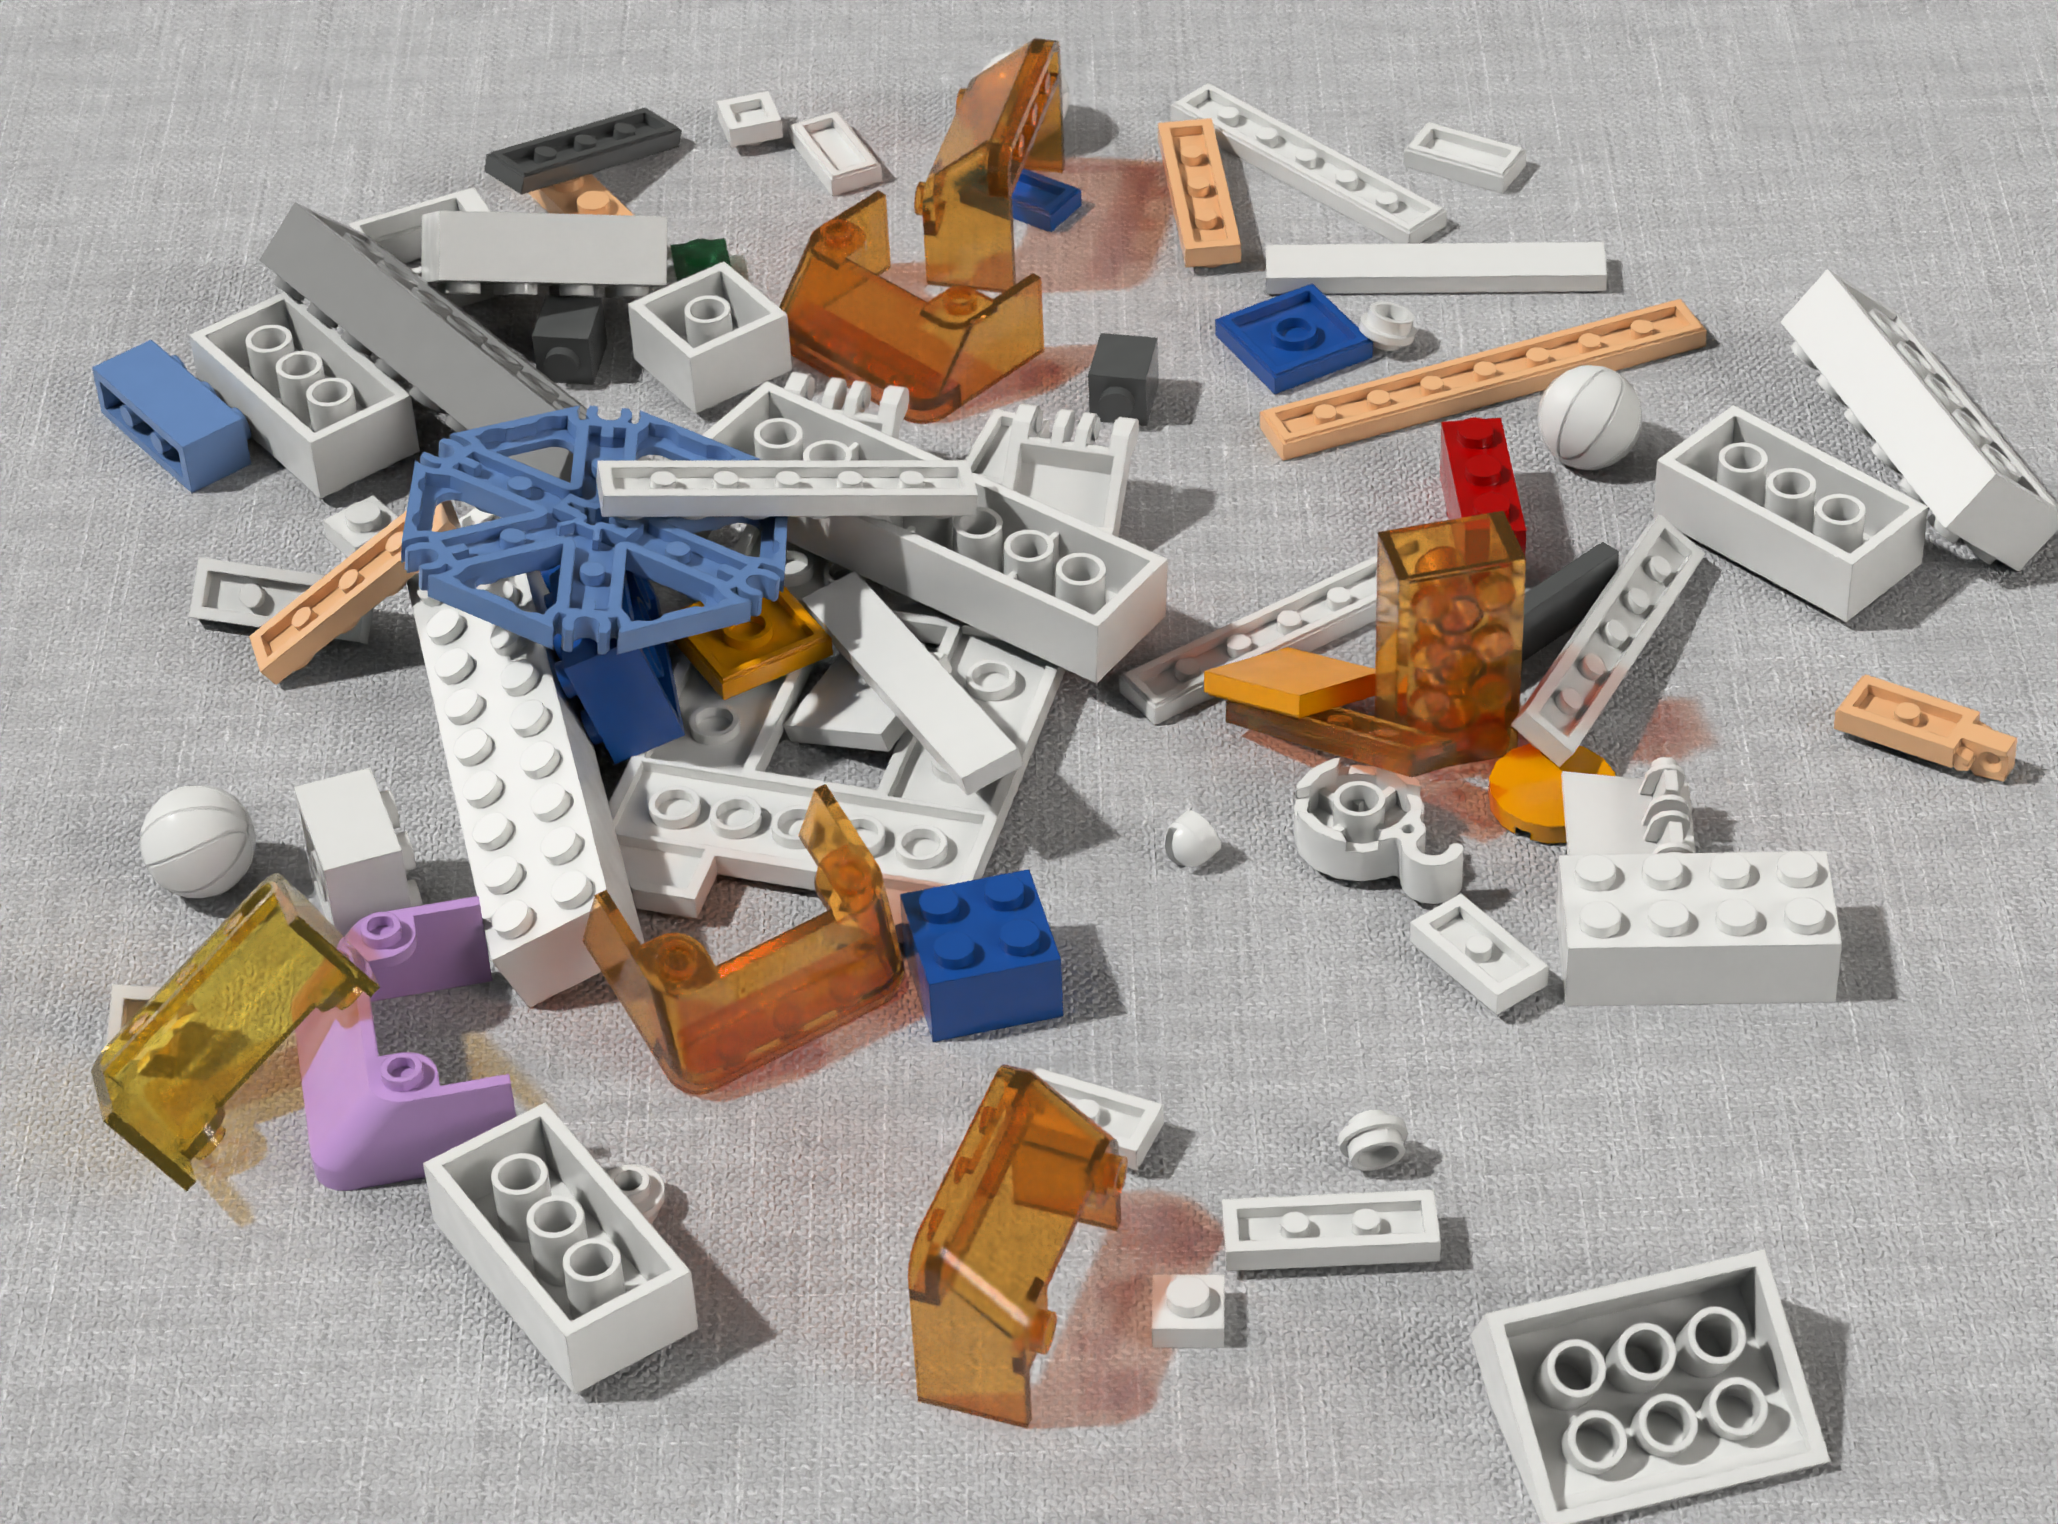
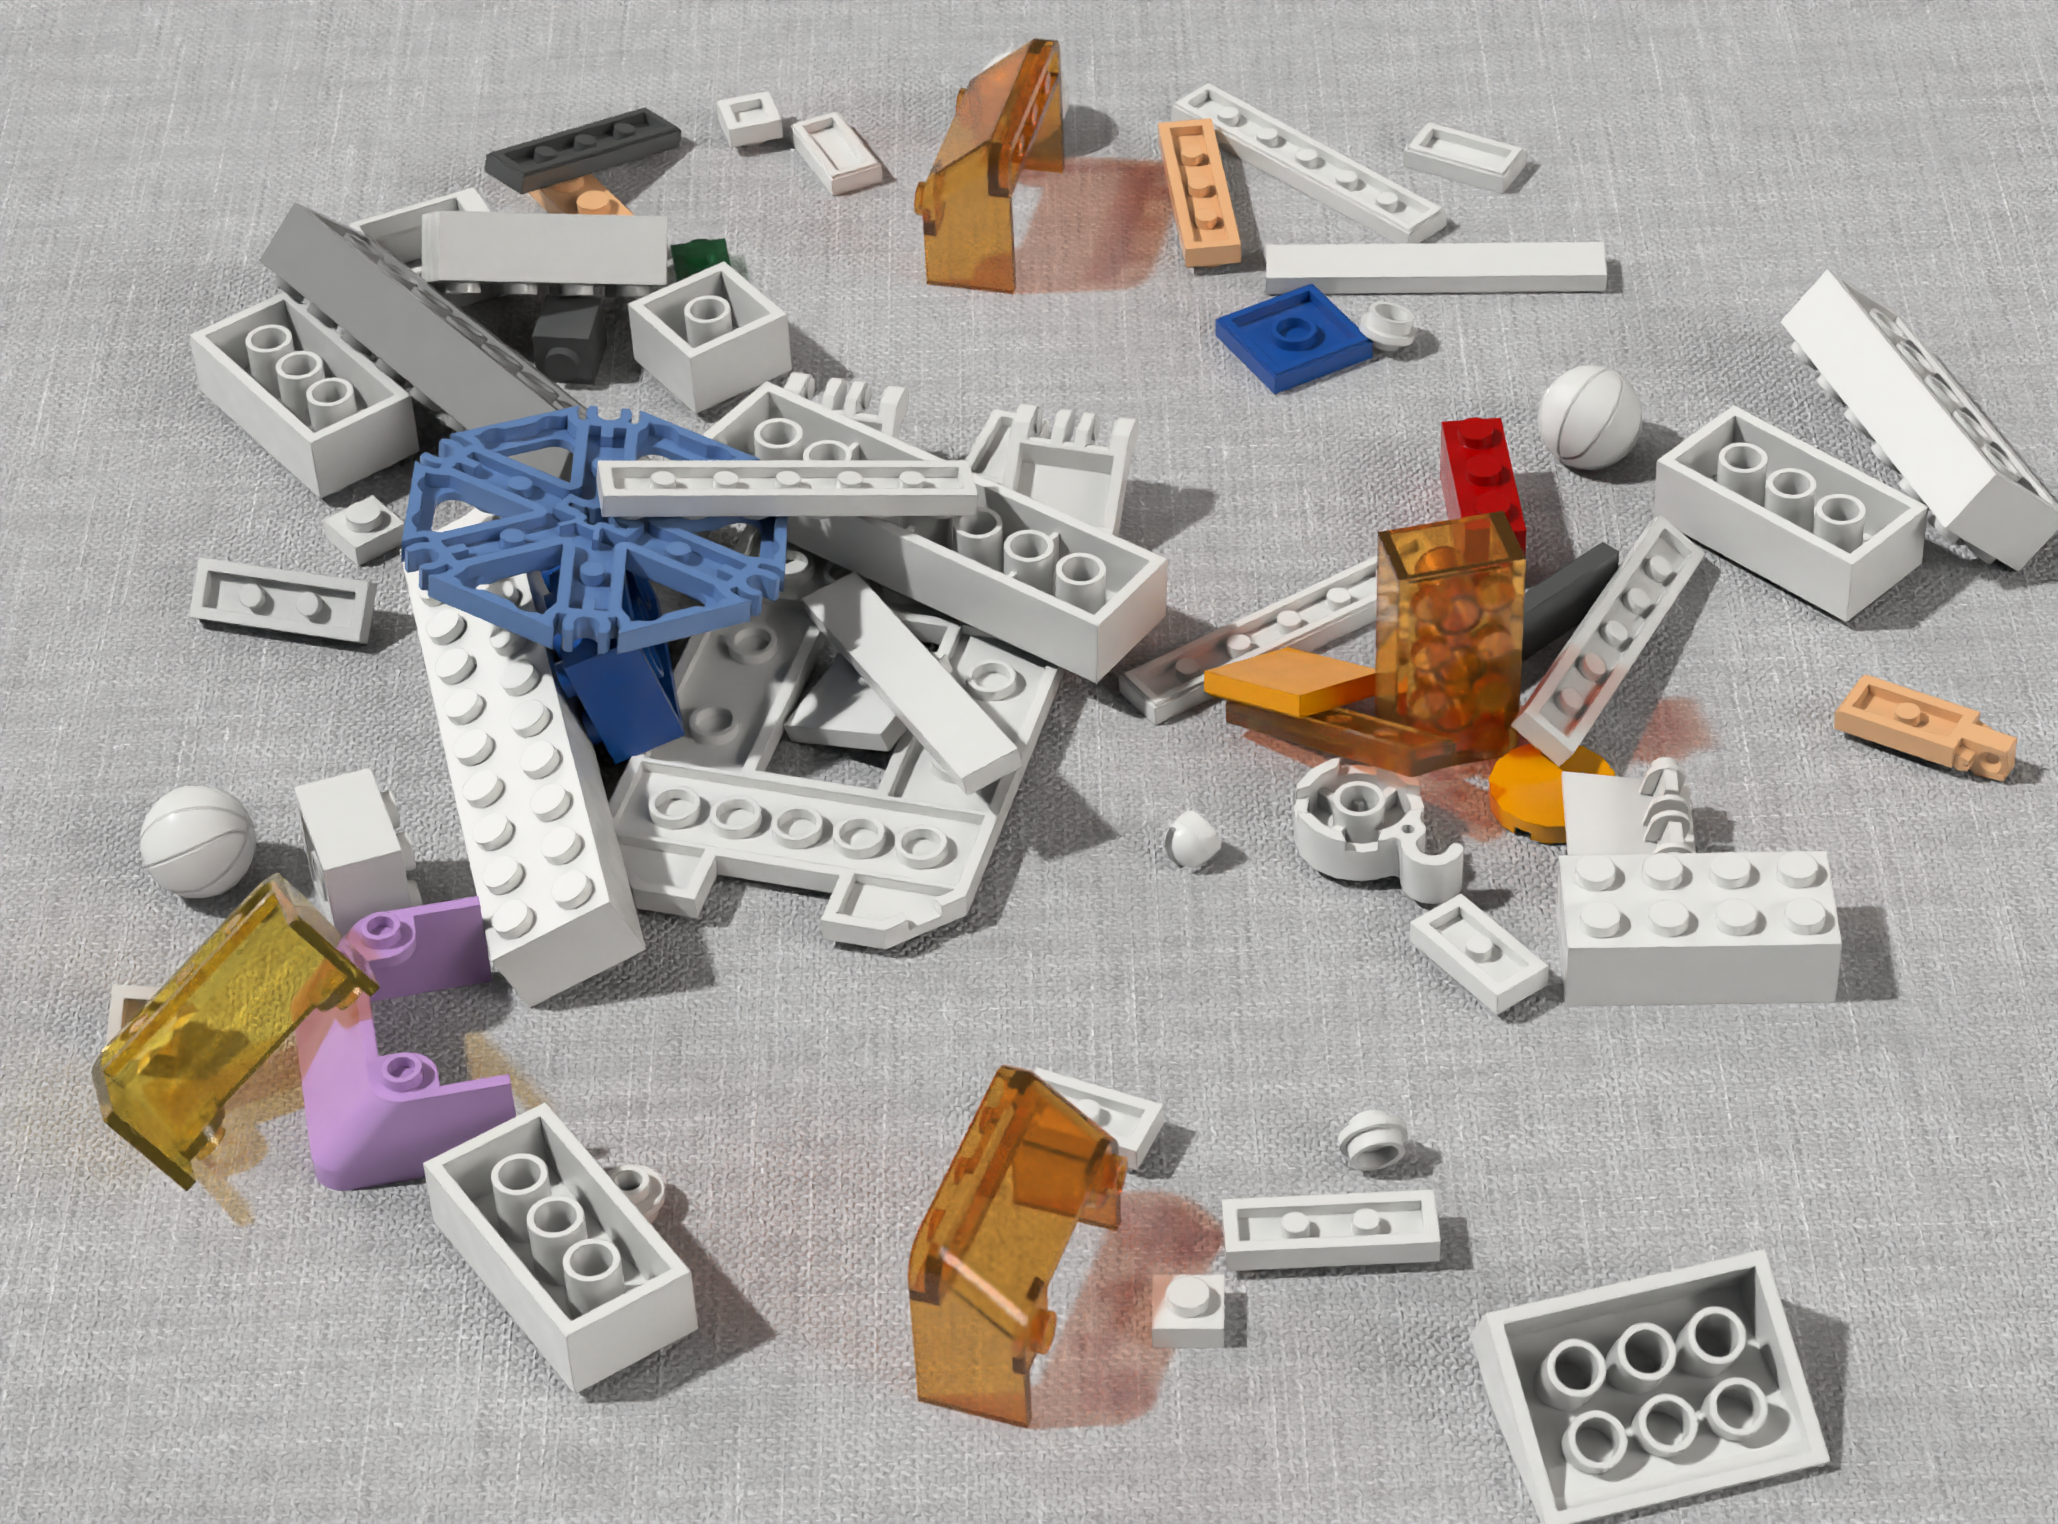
medium blue brick [92,340,251,493] -> none
light nougat plate [249,500,461,685] -> none
clear orange windscreen [582,784,904,1095] -> none
light orange tile [673,586,833,700] -> none
clear orange windscreen [779,191,1044,424] -> none
blue brick [900,869,1064,1042] -> none
blue tile [960,157,1082,233] -> none
dark grey brick [1088,333,1159,426] -> none
light nougat tile [1260,299,1707,461] -> none

